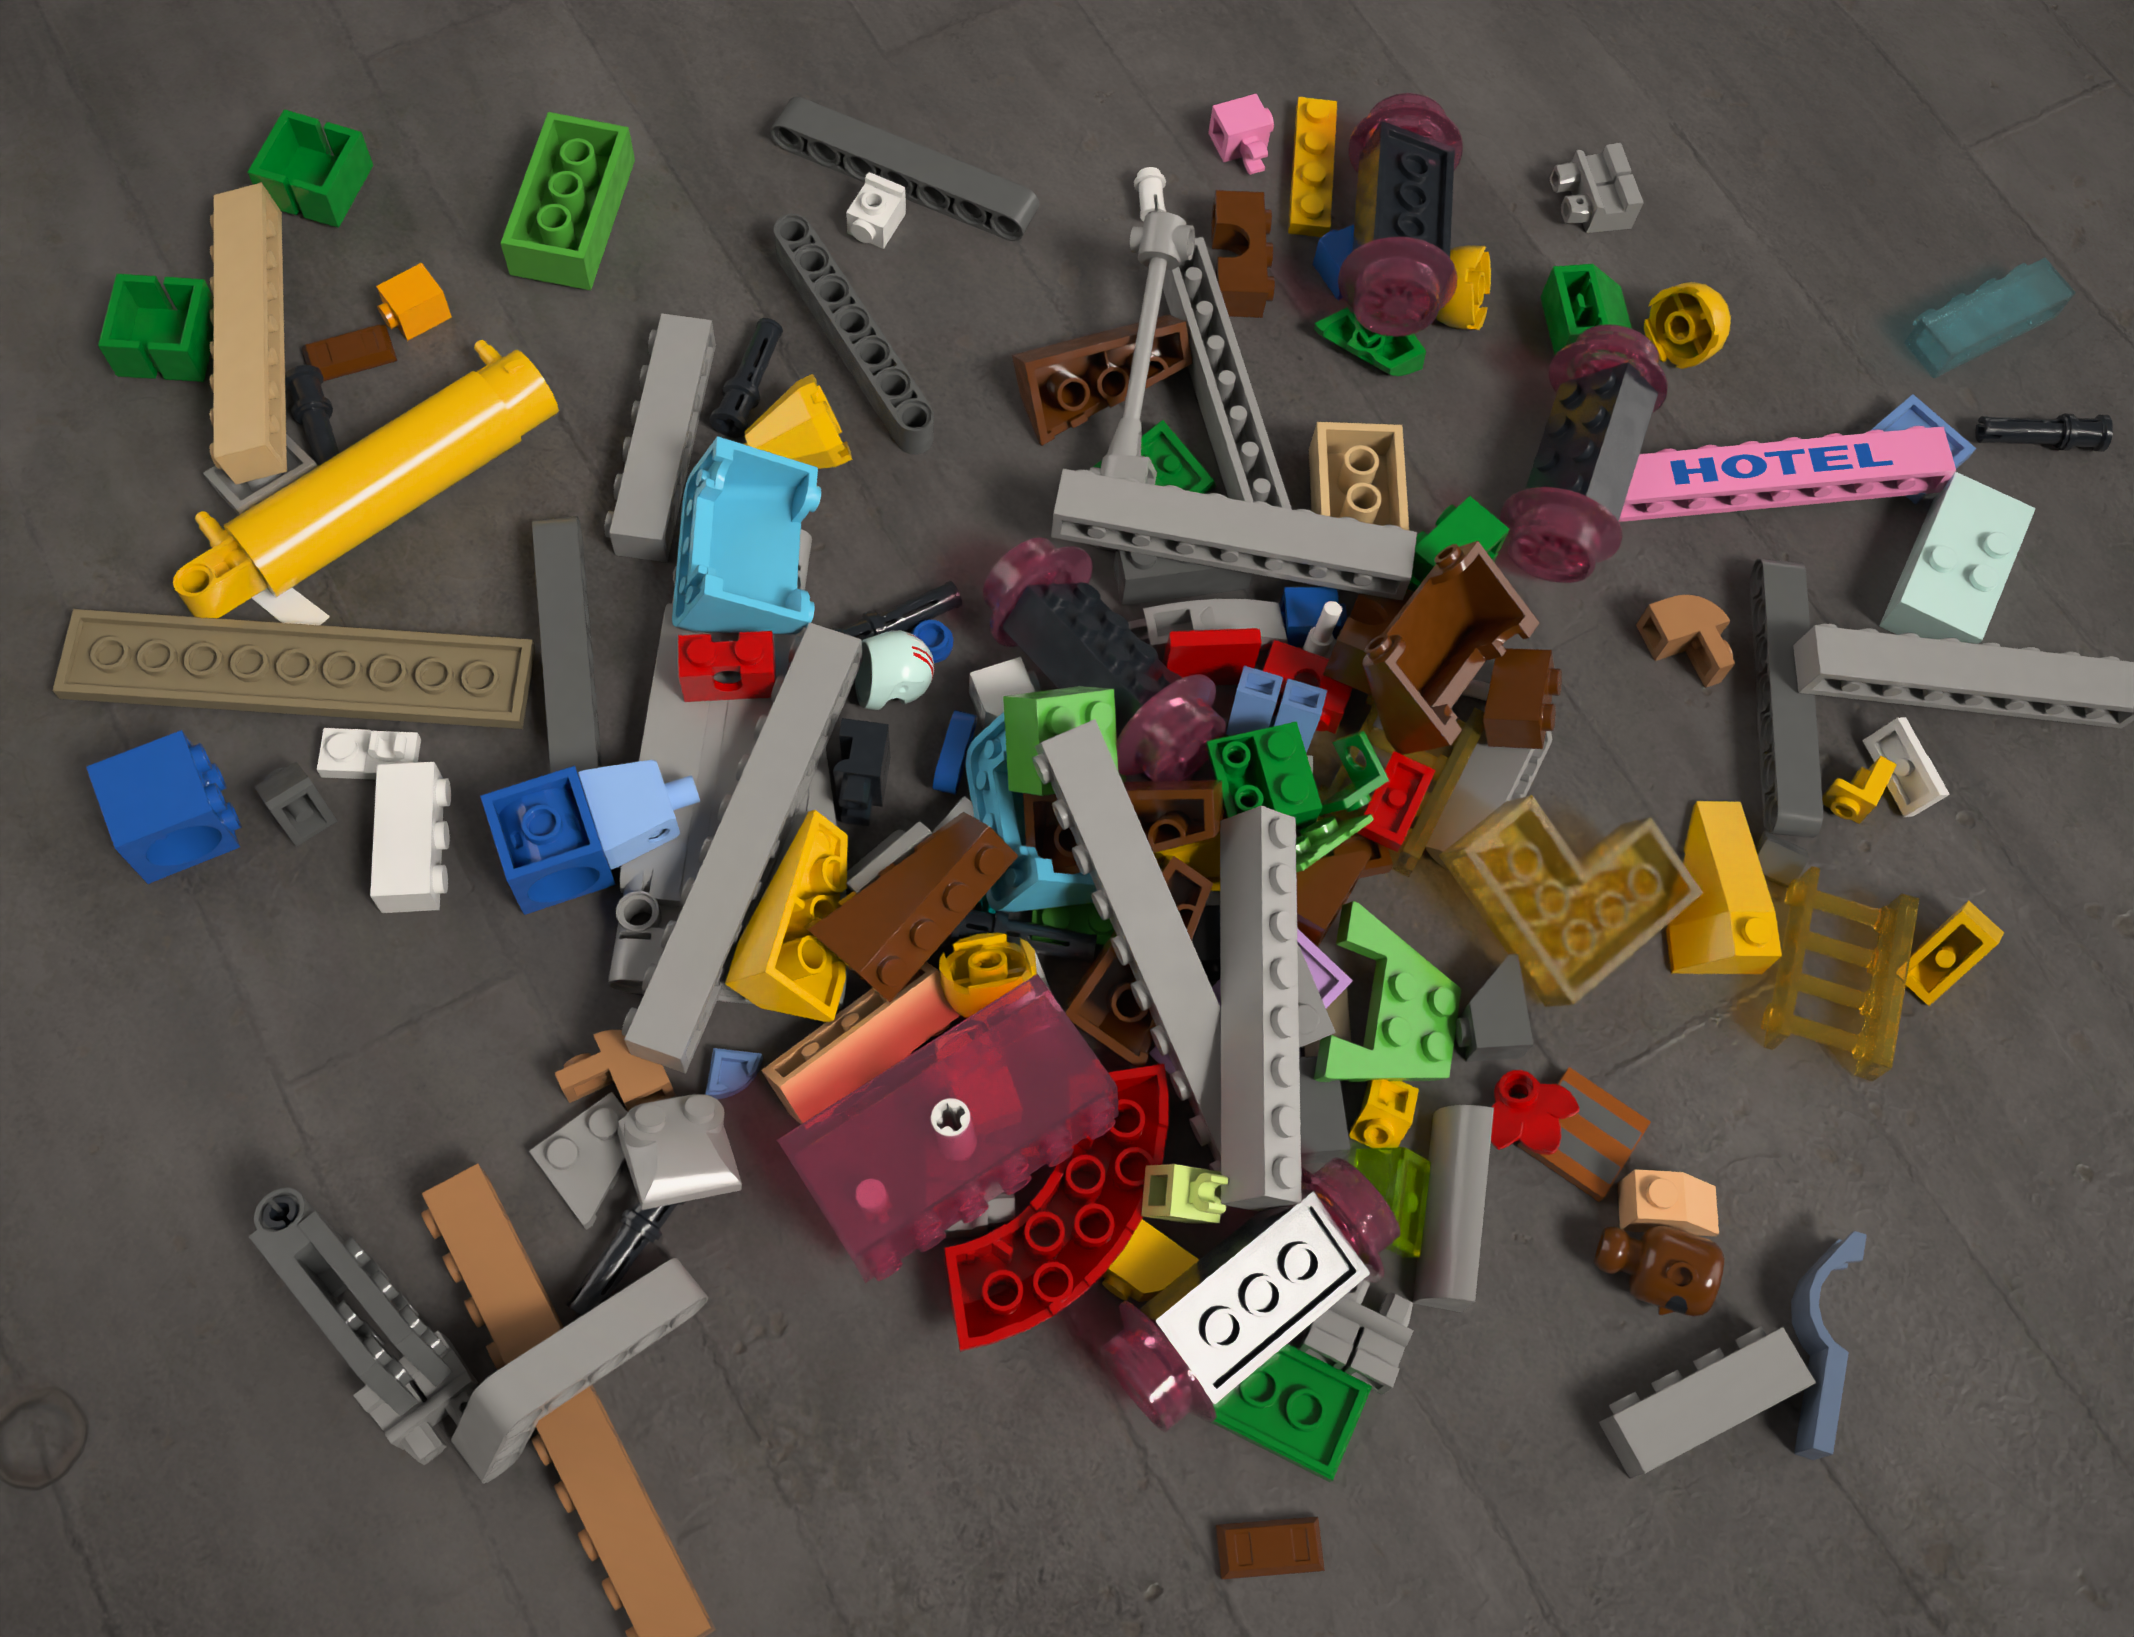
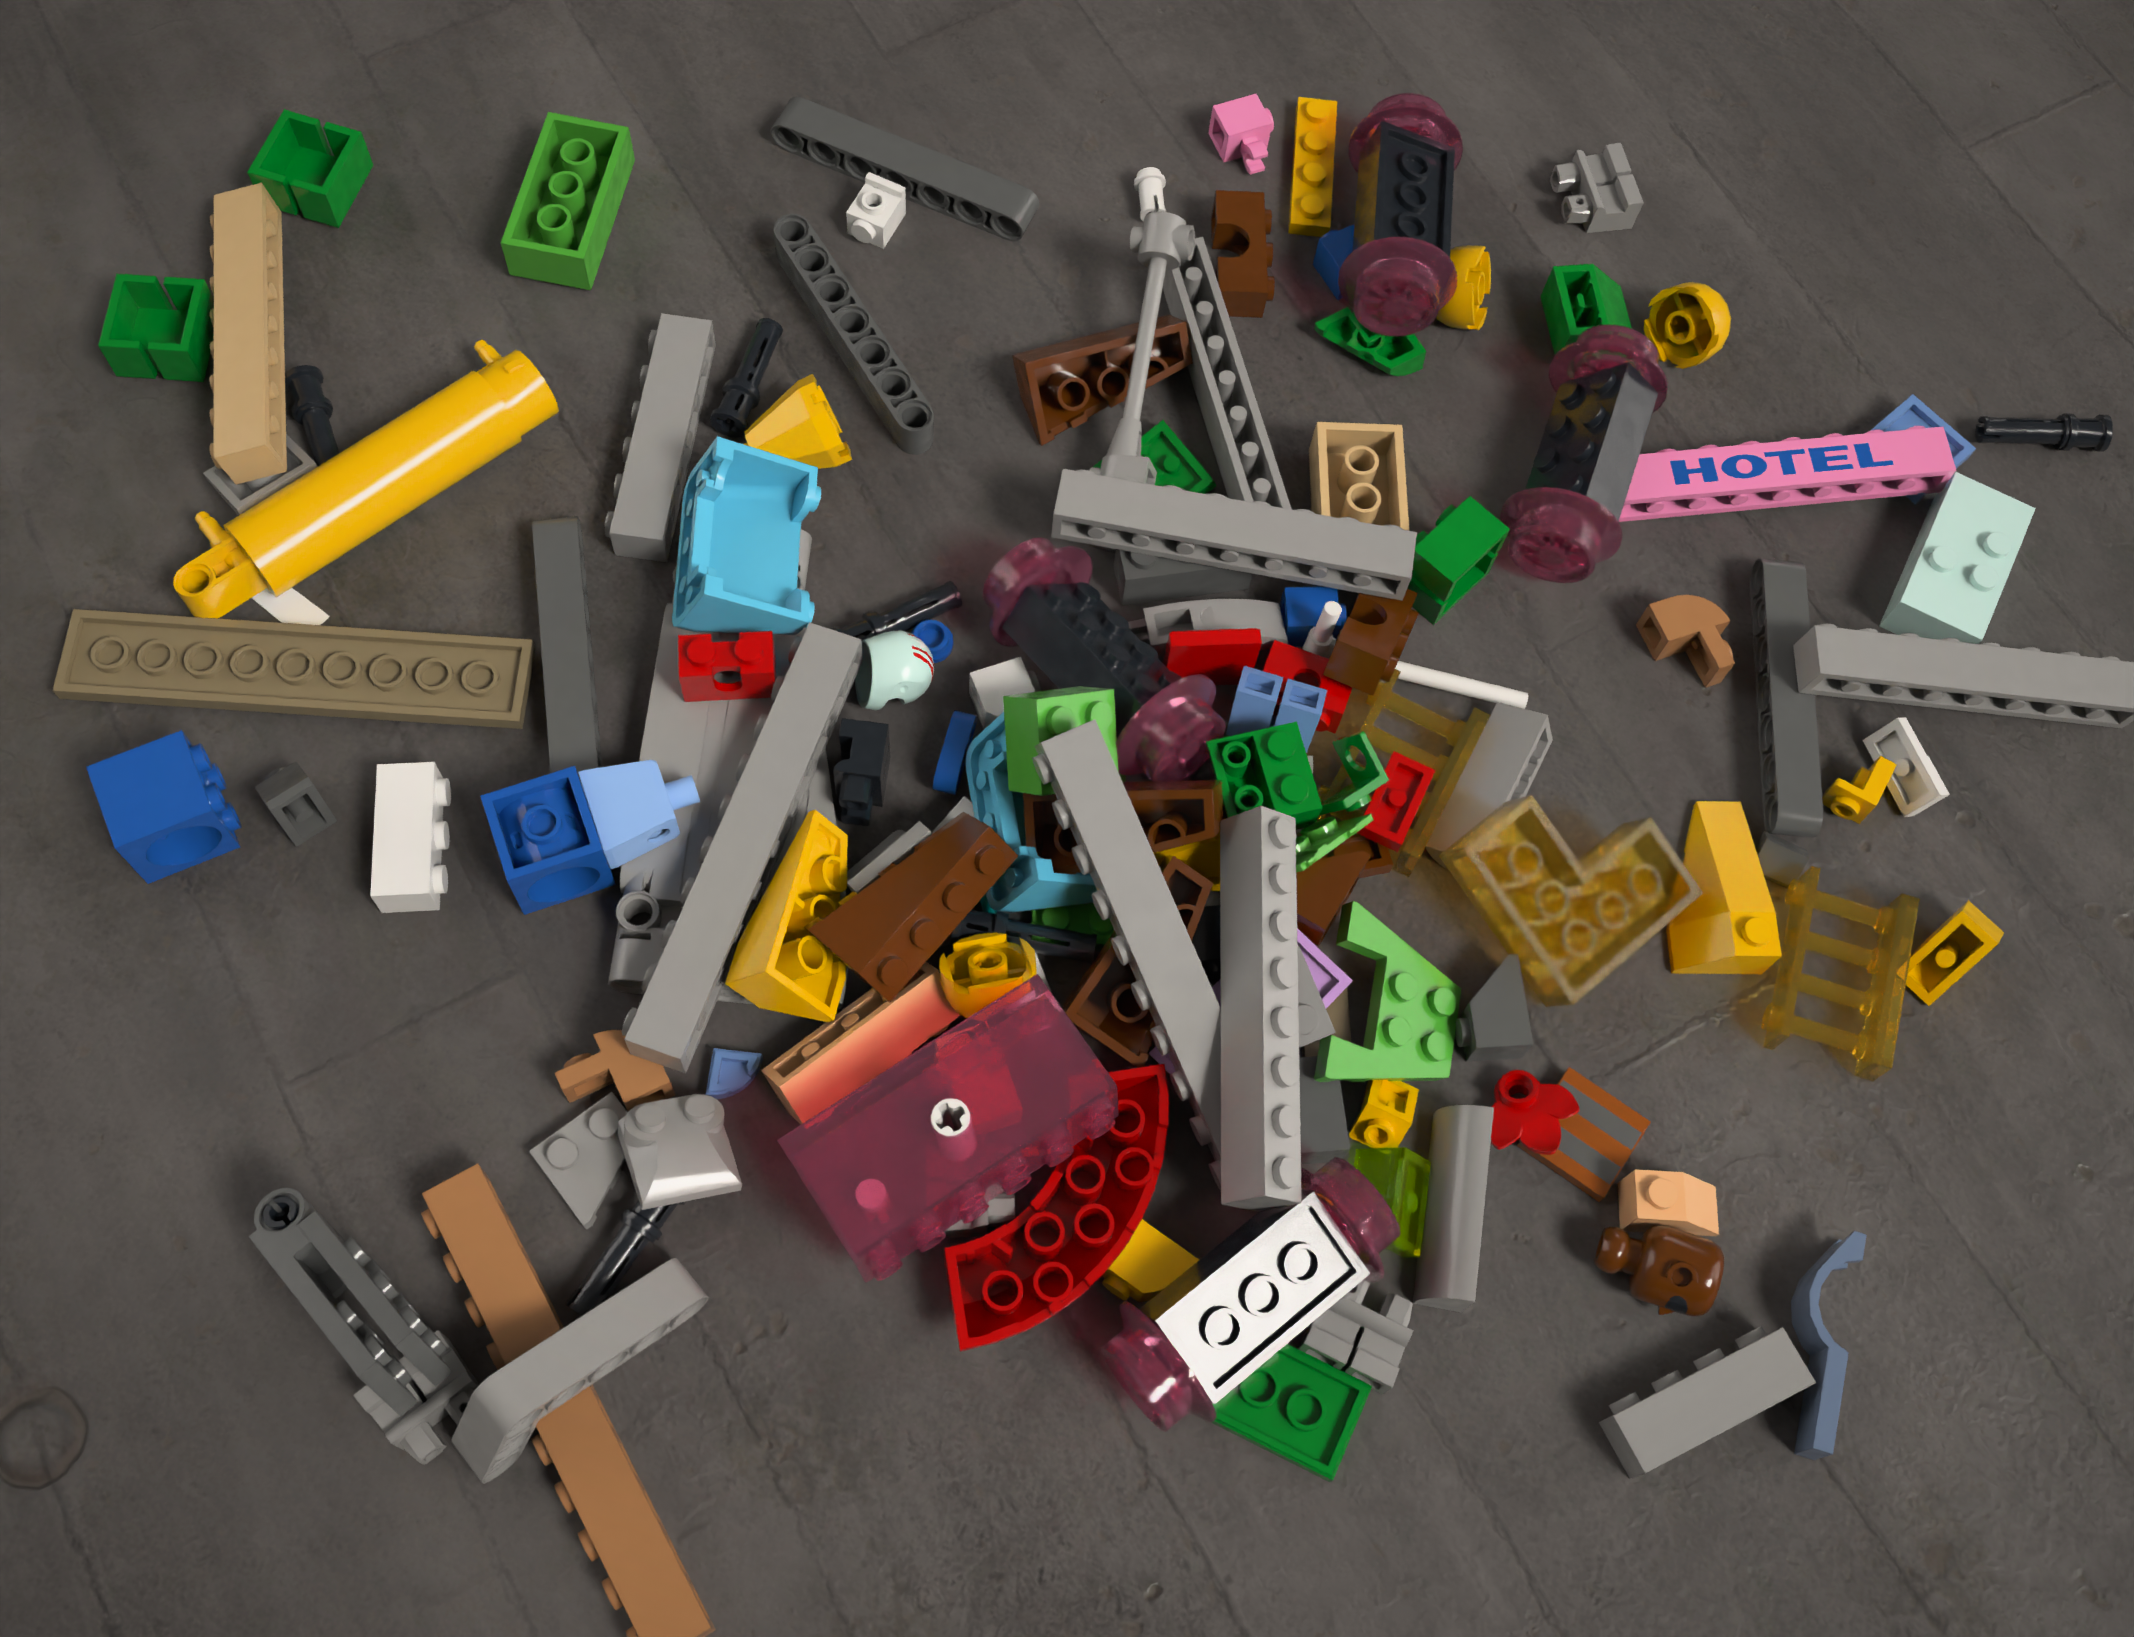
reddish brown tile [302,324,398,382] -> none
white plate [317,728,421,780] -> none
light orange brick [376,263,452,341] -> none
yellowish green brick [1141,1164,1228,1224] -> none
reddish brown tile [1215,1516,1325,1580] -> none
reddish brown windscreen [1362,541,1540,755] -> none
reddish brown brick [1483,648,1562,749] -> none
clear light blue brick [1904,258,2076,378] -> none

